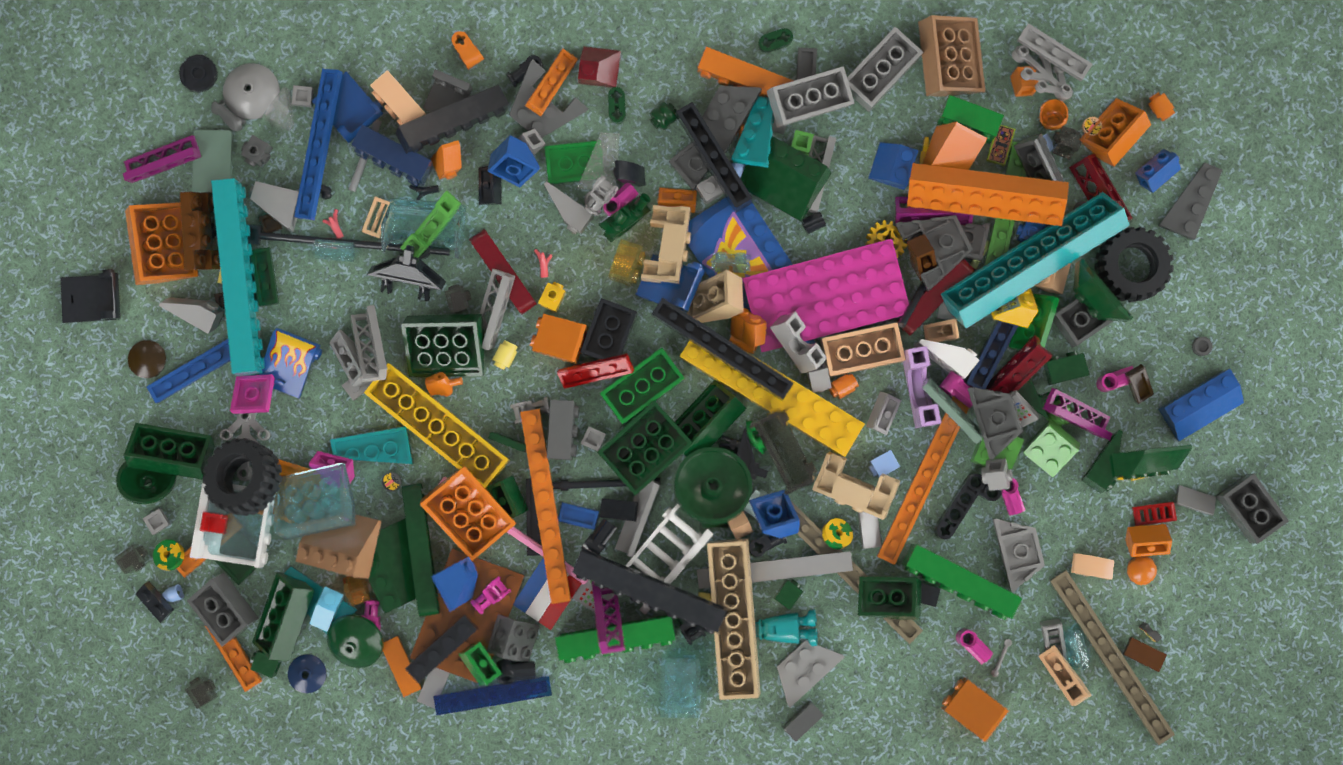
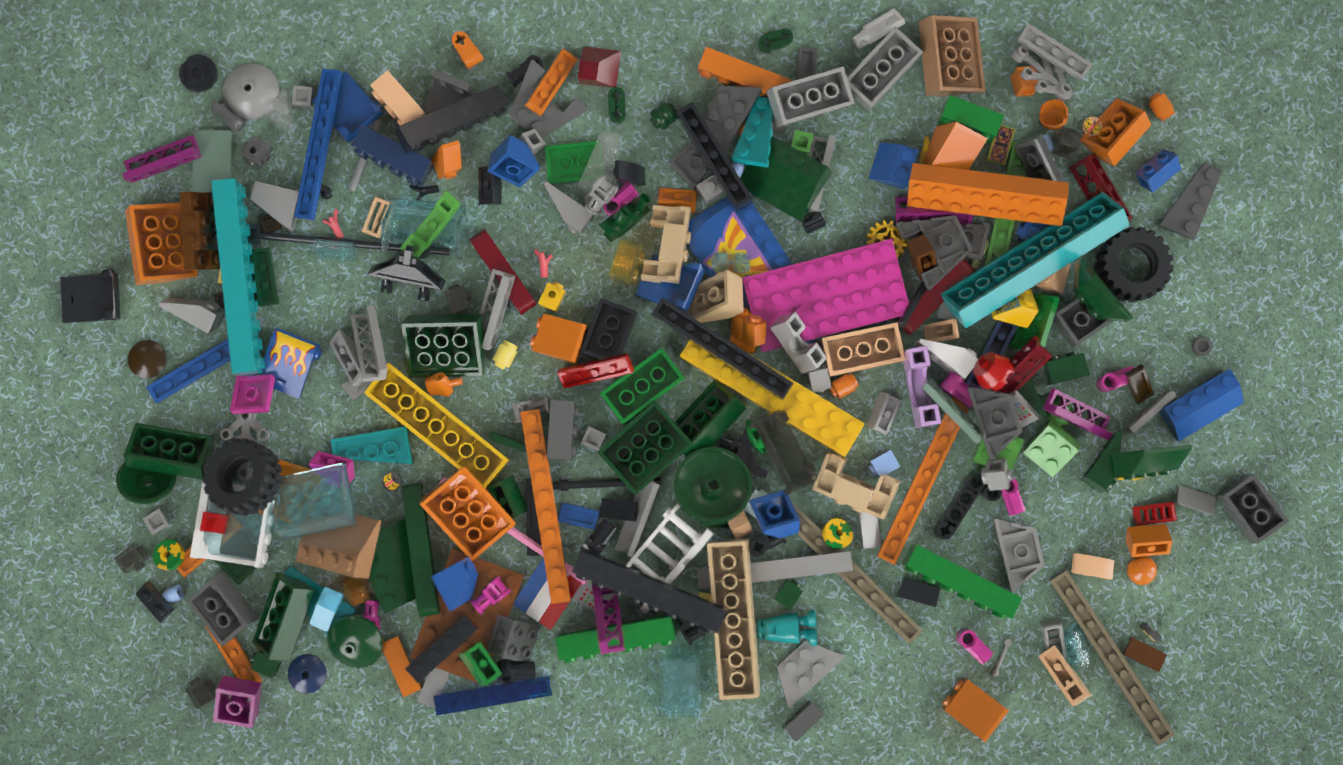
dark green slope [858,577,922,620] -> none
none -> magenta brick [213,676,262,728]
none -> white hinge [853,8,905,49]
none -> red cone [973,352,1014,391]
none -> light grey tile [1125,390,1177,434]

